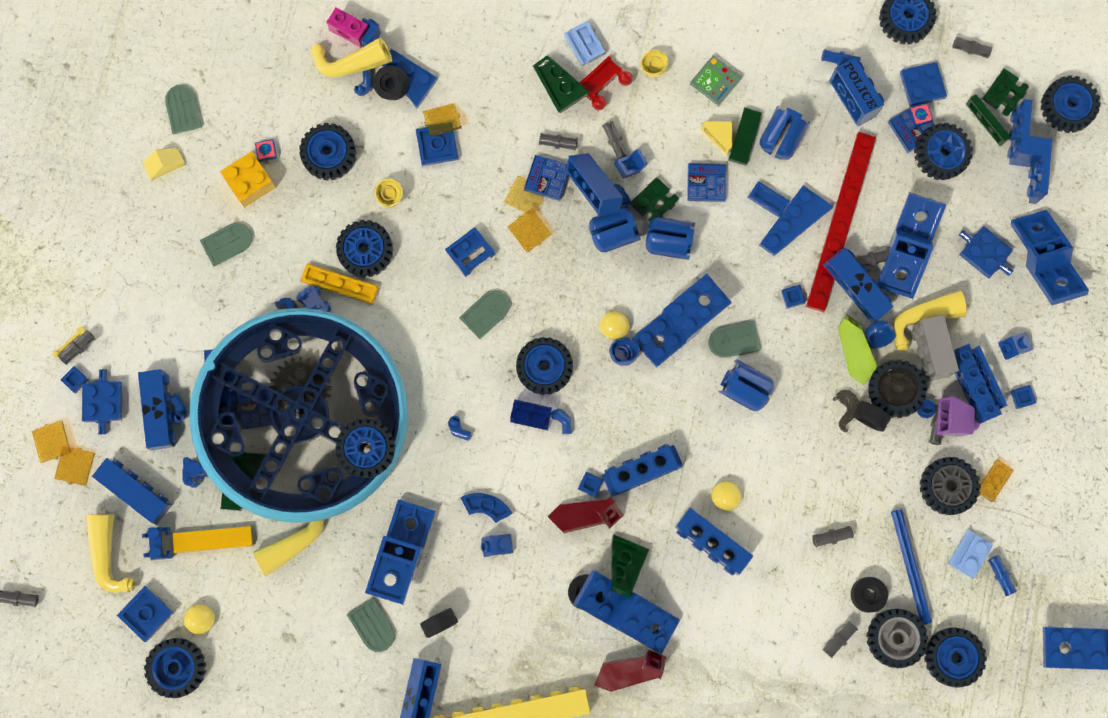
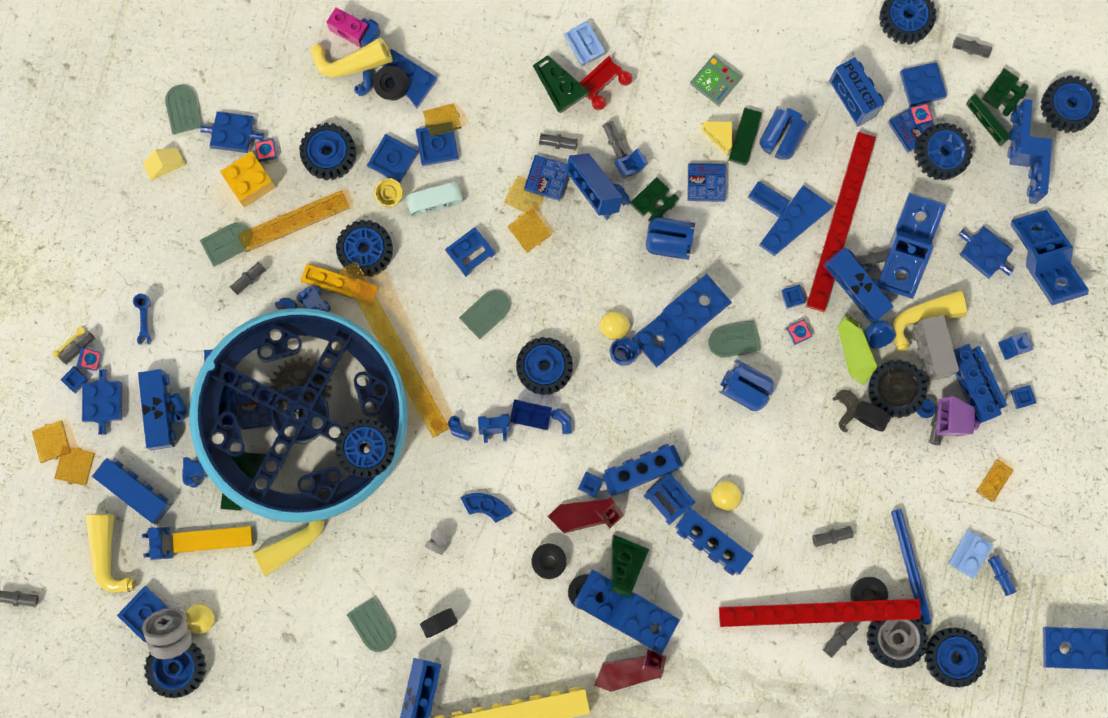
blue bracket [365,499,436,605] -> none
blue bracket [481,534,513,557] -> none
blue cylinder [589,205,641,253] -> none
light yellow hair [640,50,669,78] -> none
blue pin [821,49,861,66] -> none
wheel [919,457,981,515] -> none
none -> tile [76,348,101,371]
none -> blue brick [133,293,151,345]
none -> light grey wheel [142,608,193,659]
none -> blue plate [200,111,265,153]
none -> dark grey pin [229,261,266,295]
none -> clear yellow plate [237,190,350,253]
none -> clear yellow plate [339,261,450,438]
none -> blue tile [367,134,418,183]
none -> light aqua beam [405,182,463,216]
none -> light grey wheel [425,529,451,555]
none -> blue piece [478,414,510,443]
none -> black tyre [531,543,567,579]
none -> blue plate [644,473,696,525]
none -> red plate [719,599,921,627]
none -> tile [786,320,812,345]

